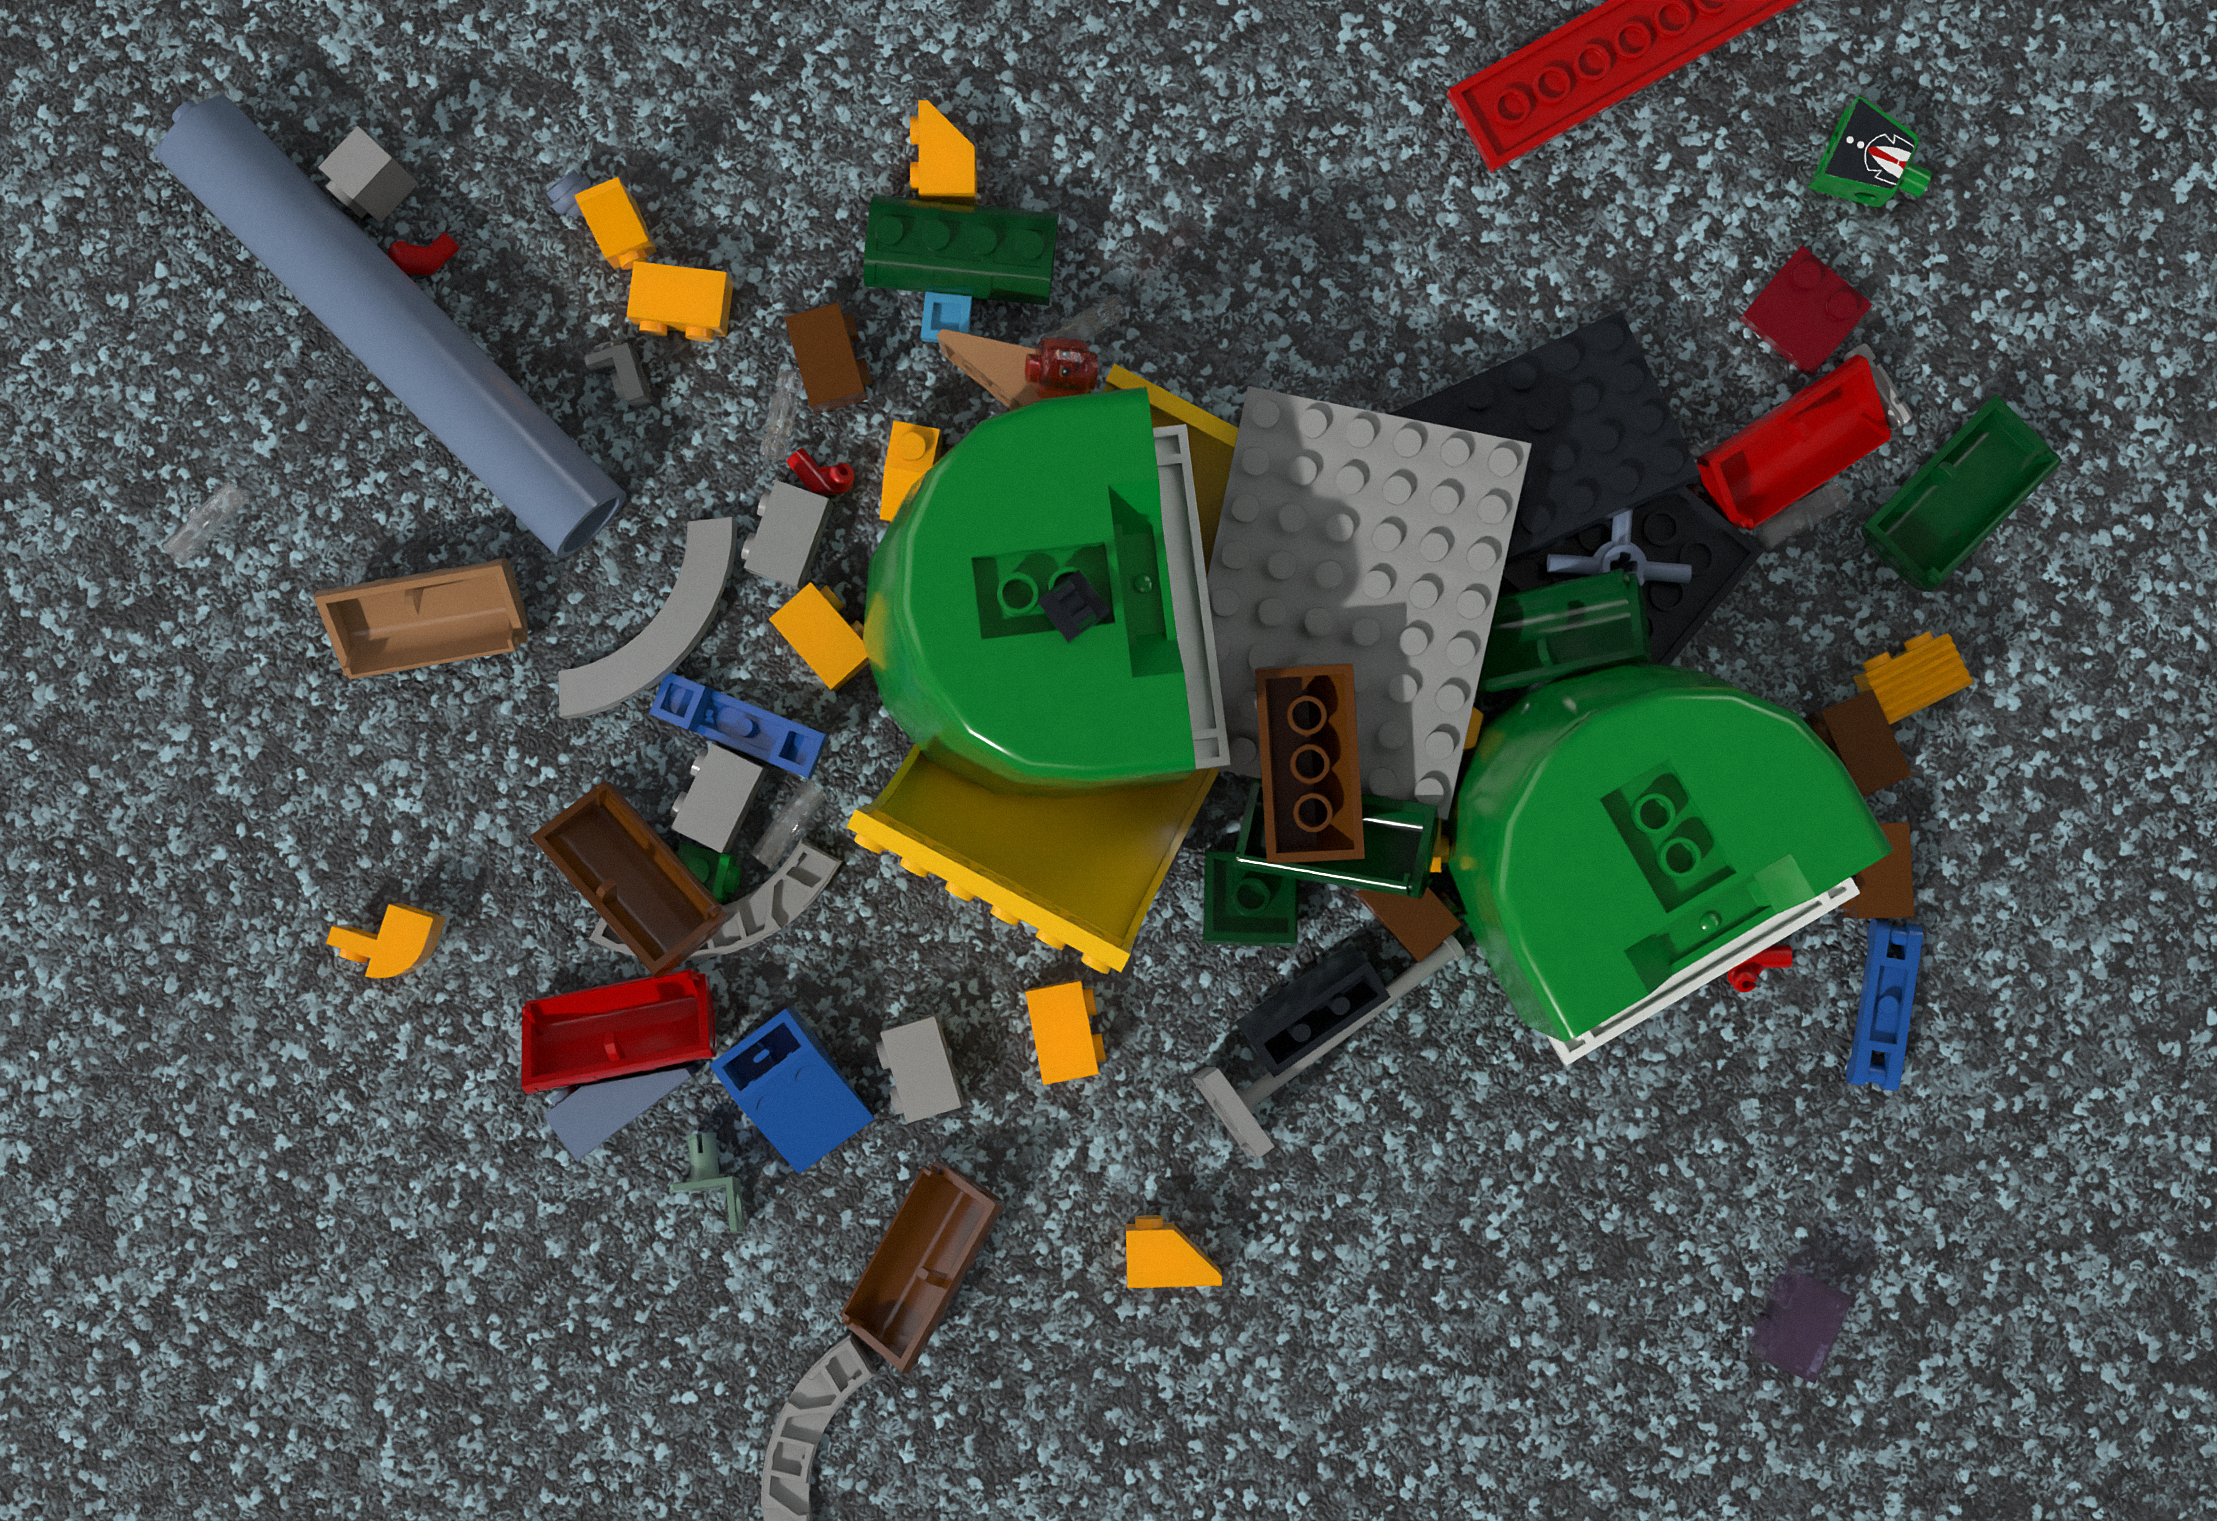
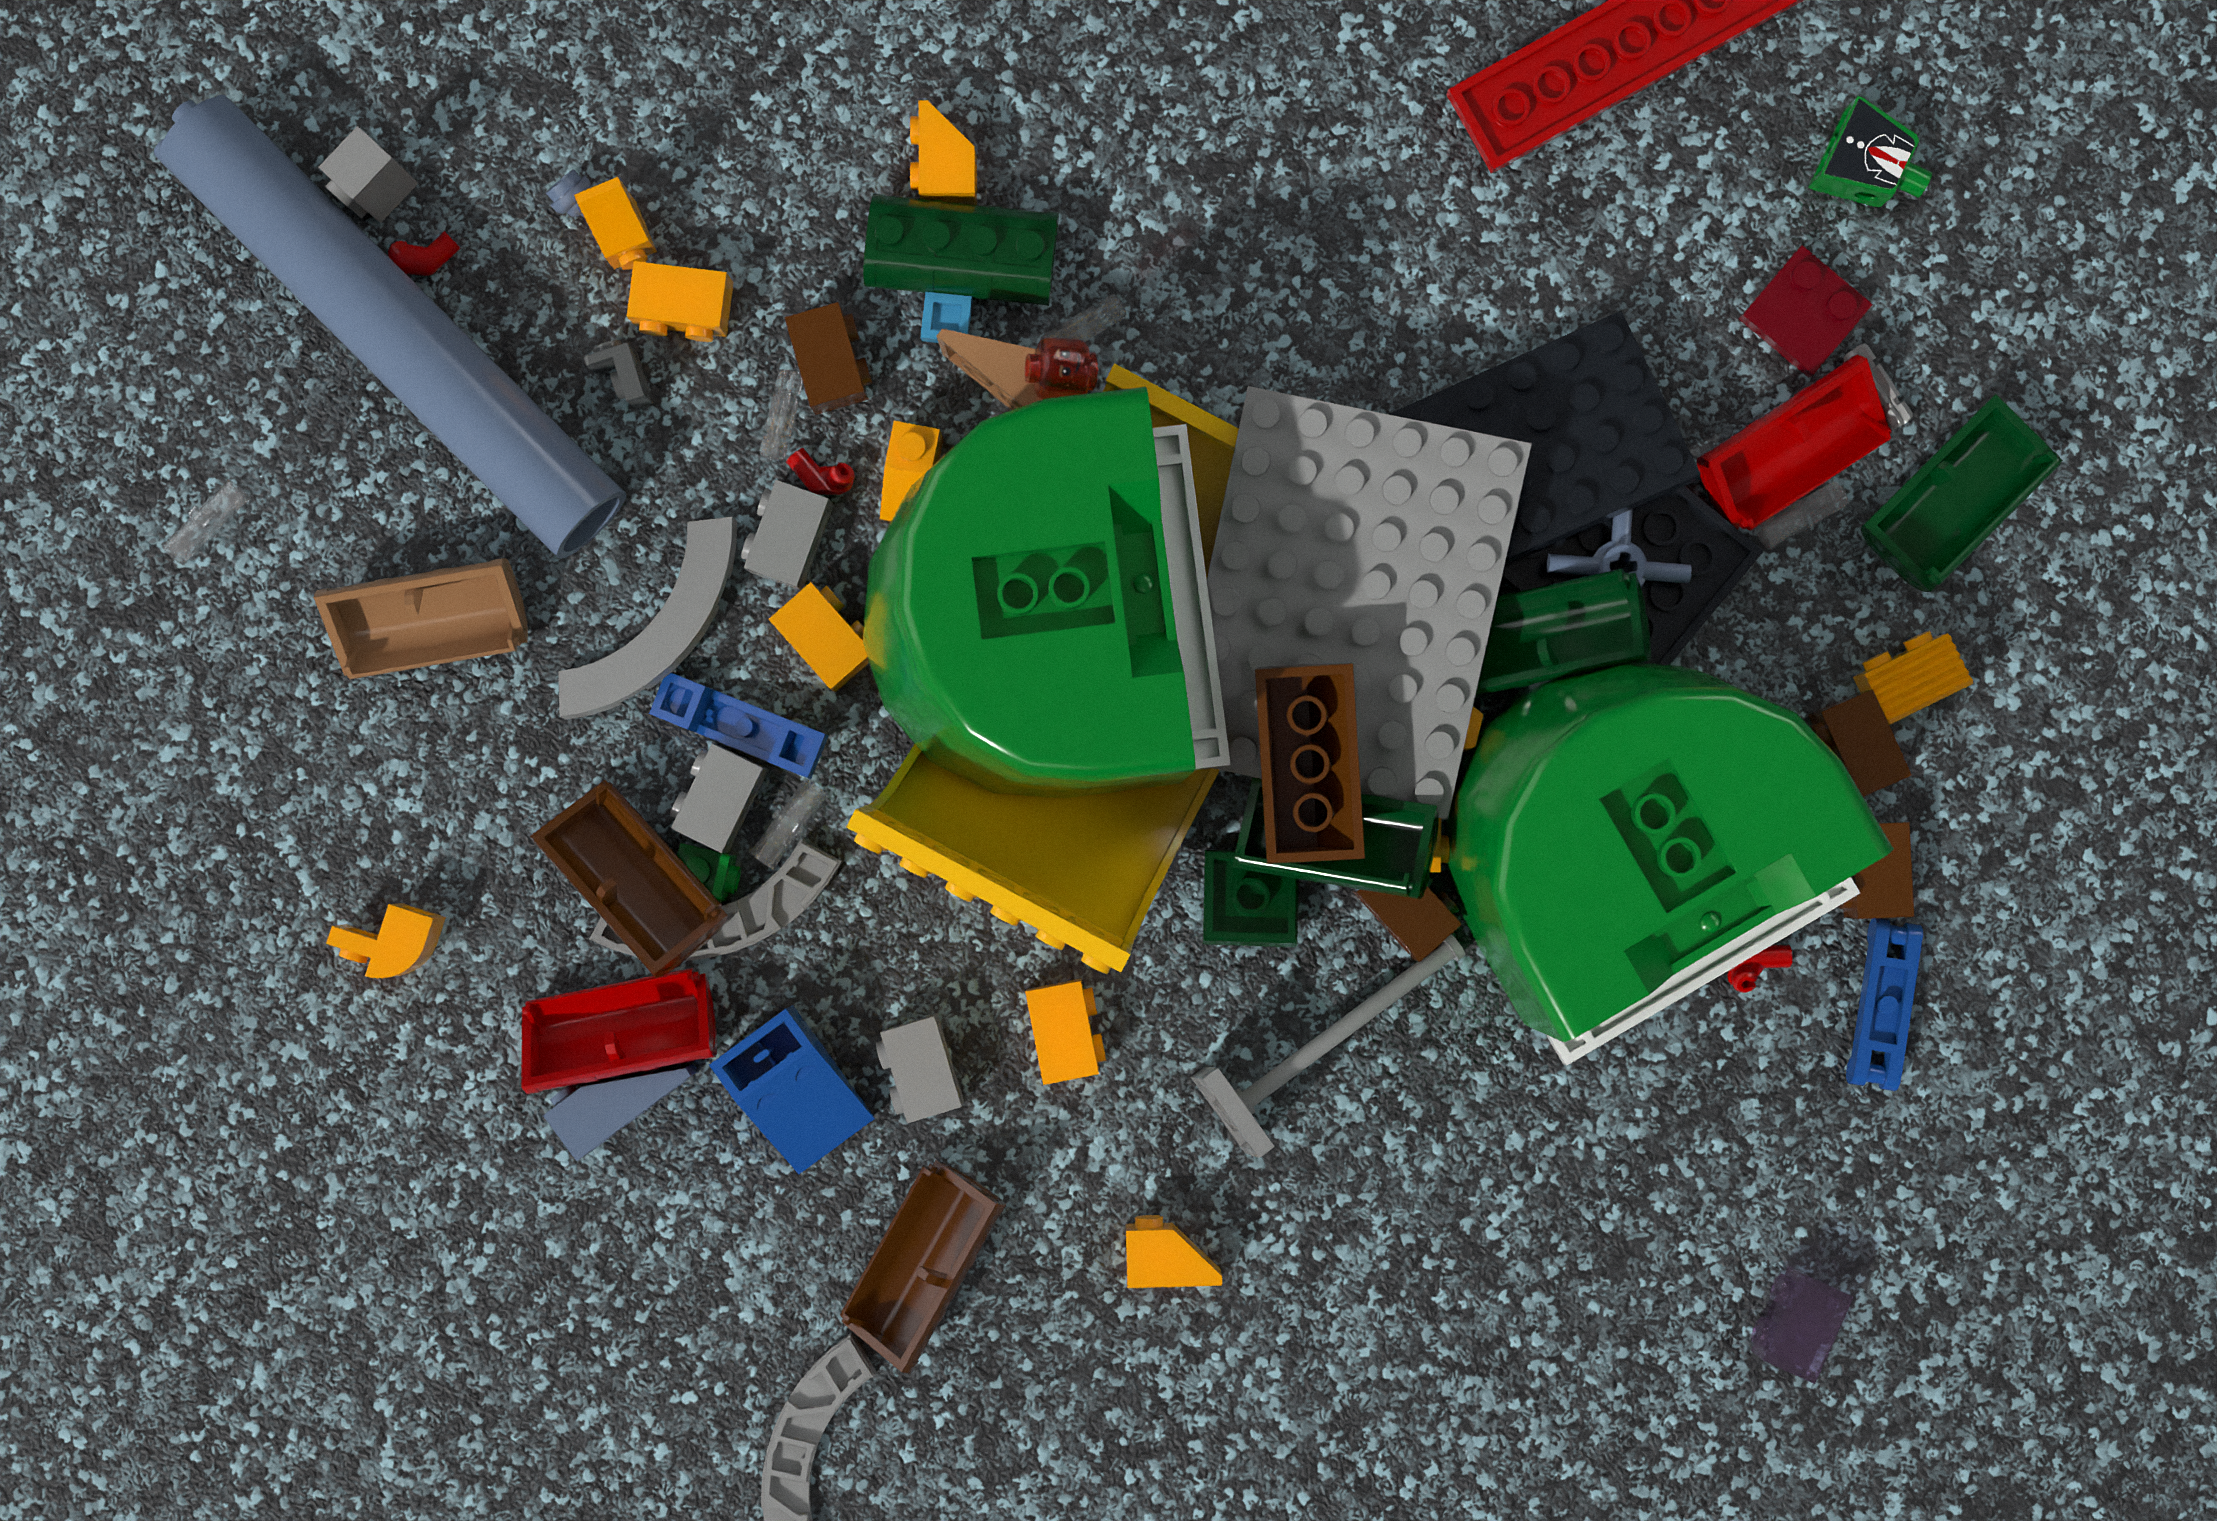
sand green bracket [670,1132,745,1233] -> none
black tile [1037,570,1110,644] -> none
black brick [1235,944,1391,1078] -> none

